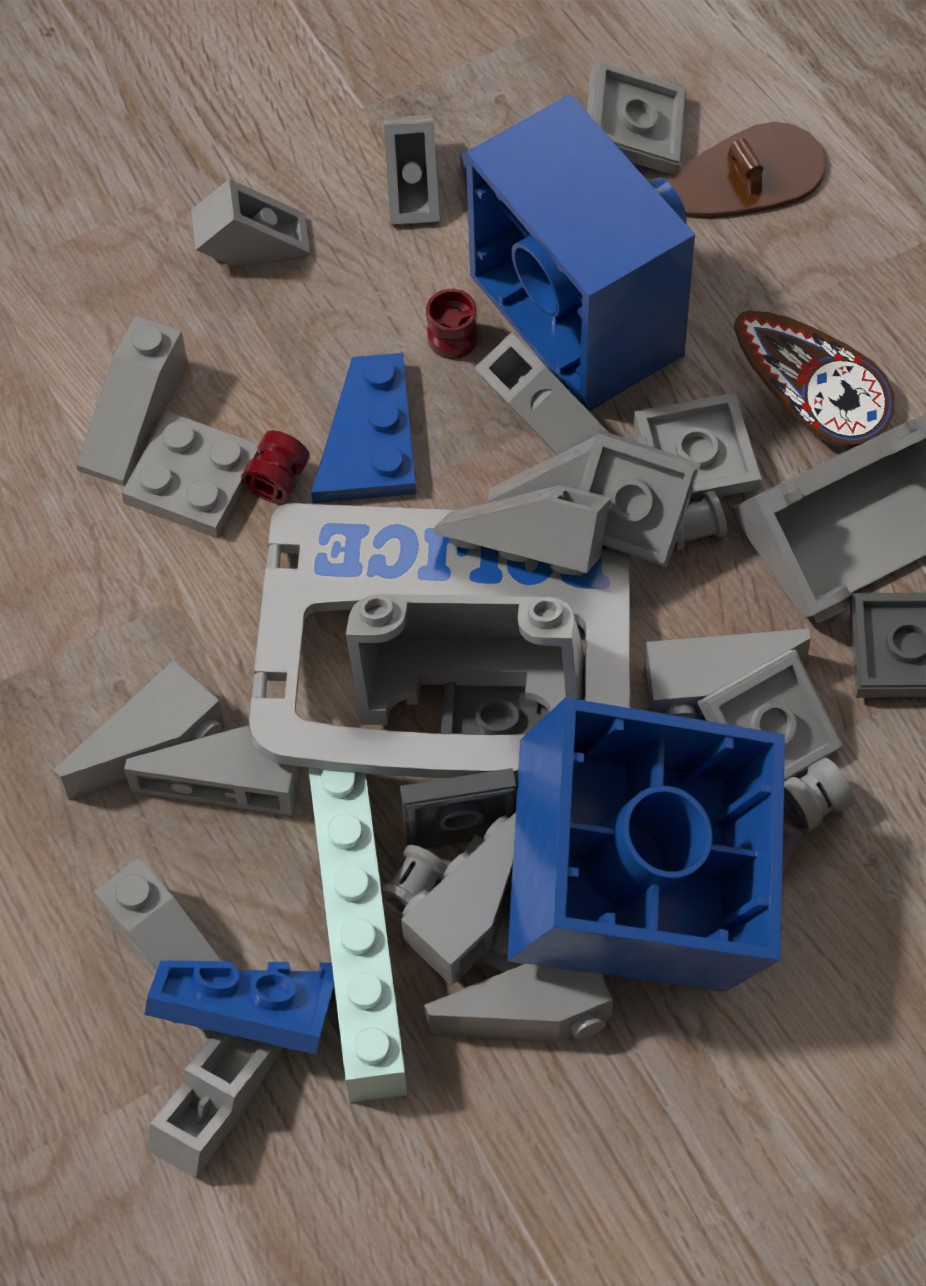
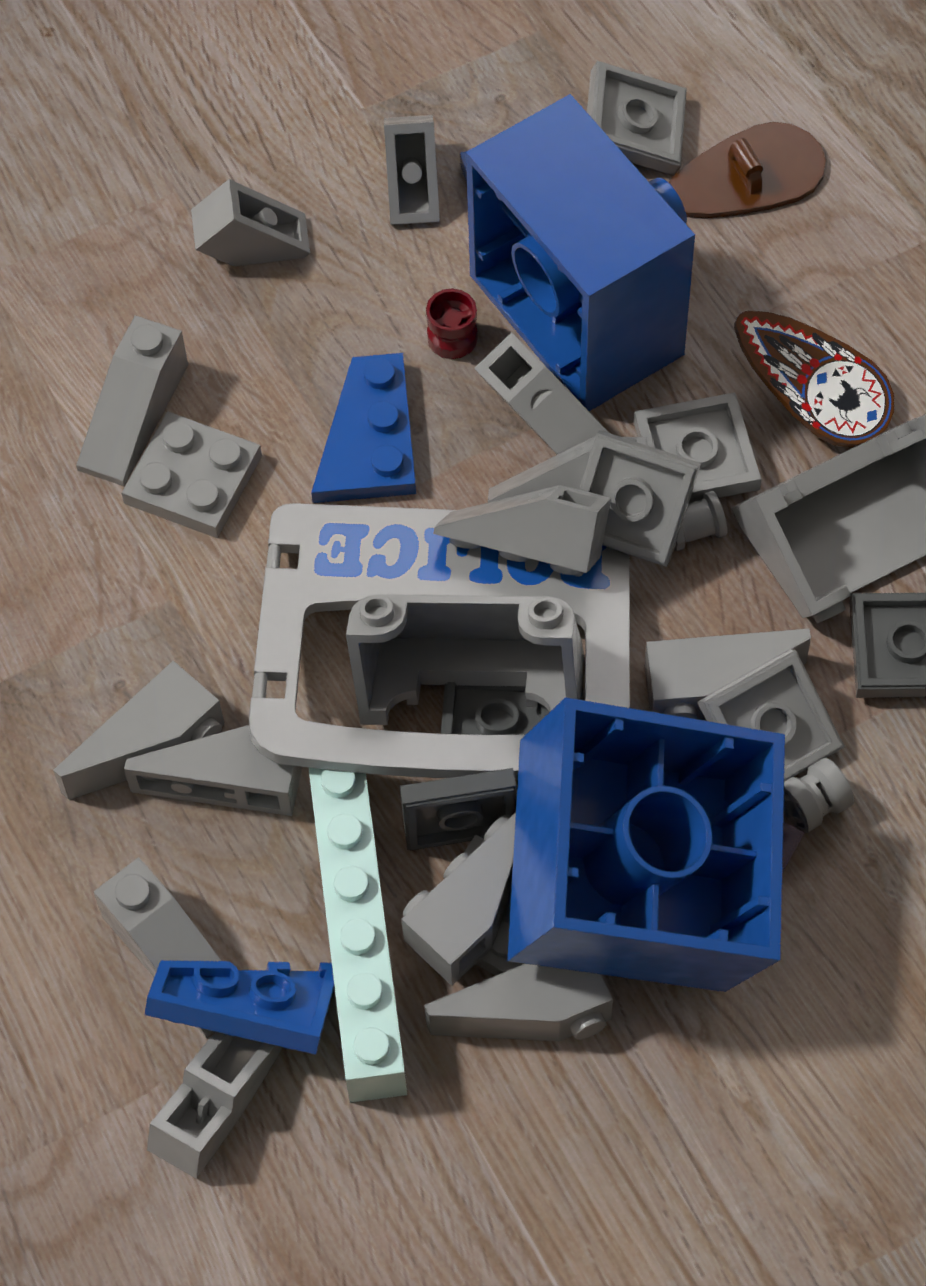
dark red wheel [241,430,310,504] -> none
light grey bush [381,845,447,917] -> none

